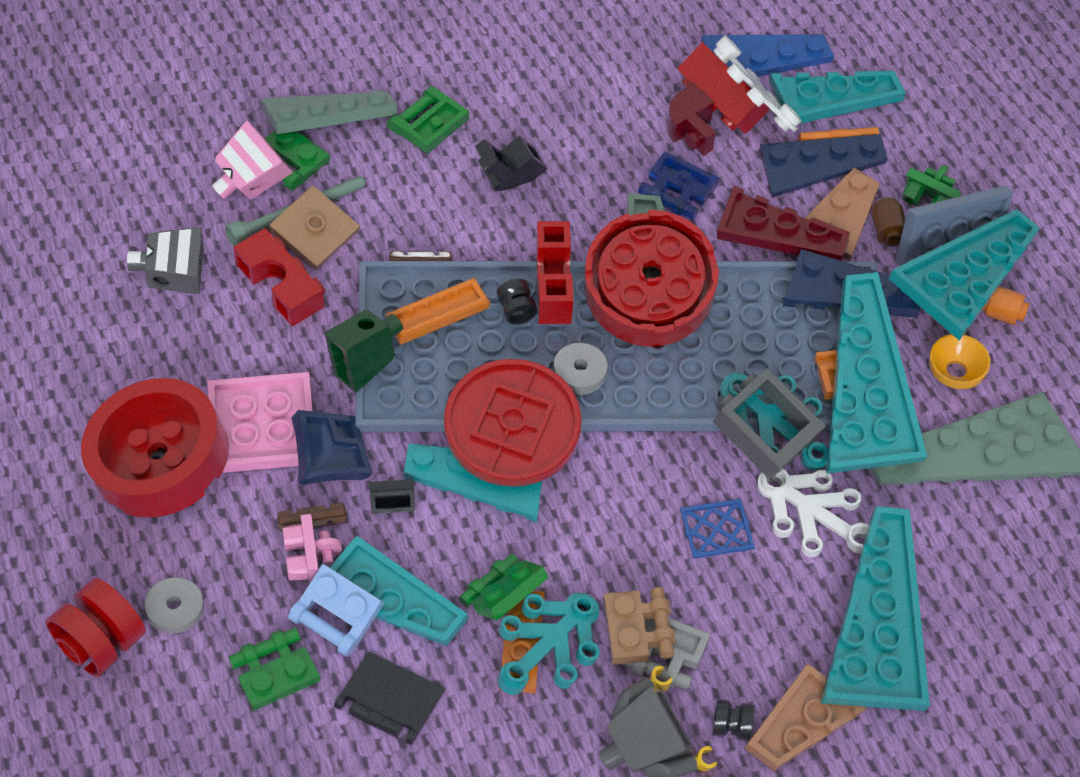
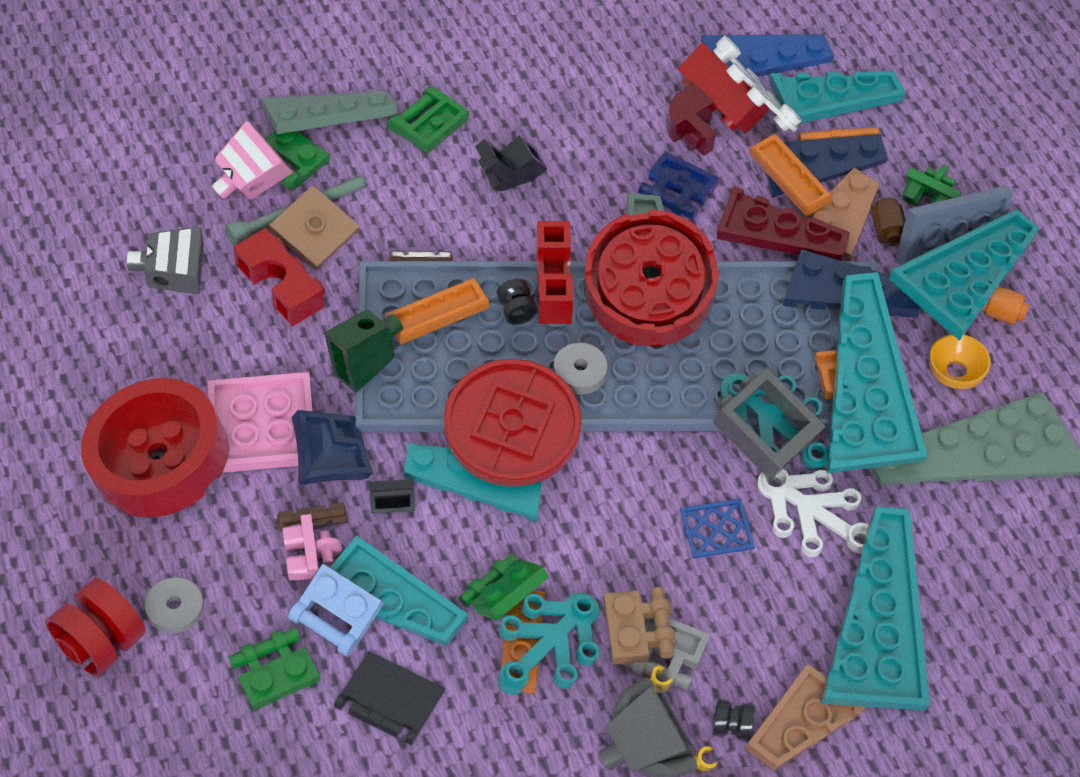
none -> orange plate [749,134,833,217]

